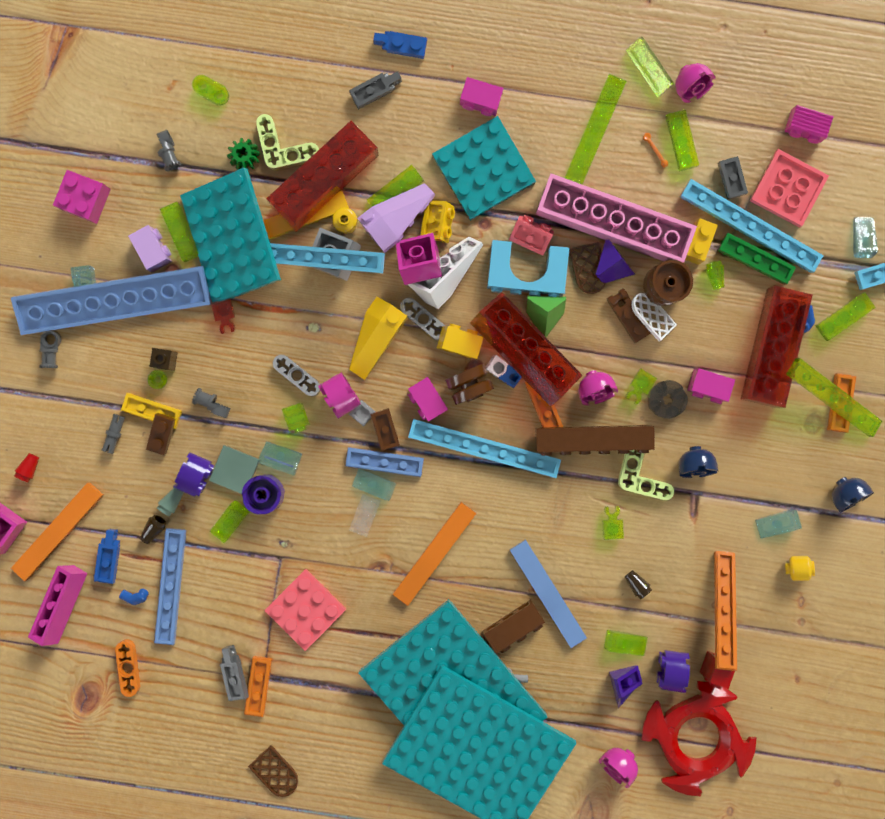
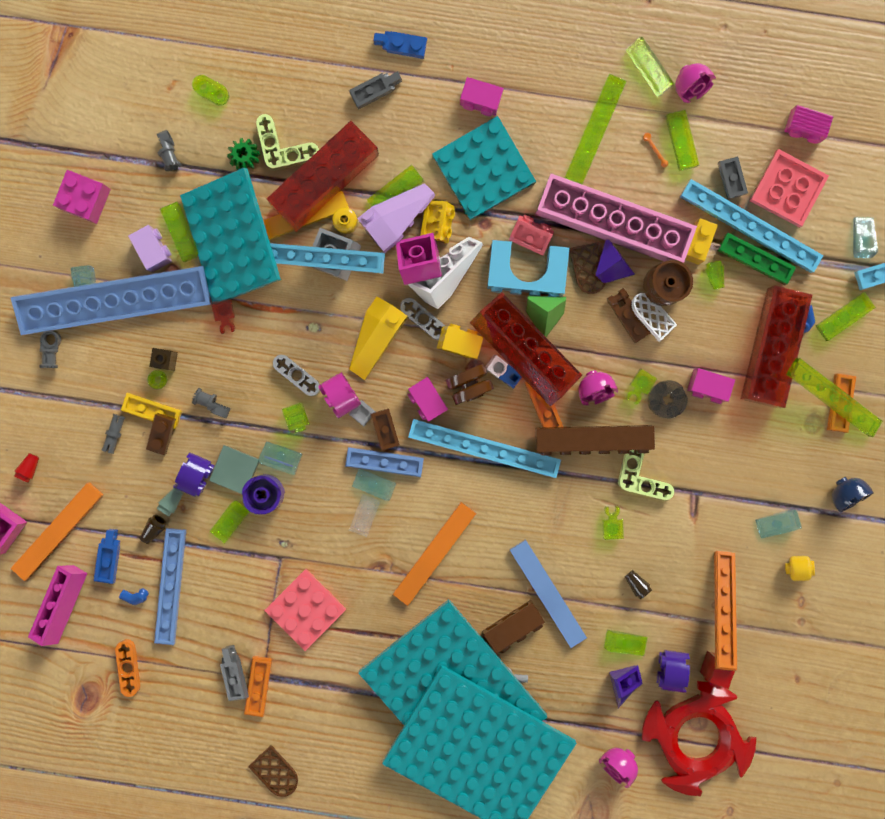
dark blue cylinder [678,446,719,478] -> none

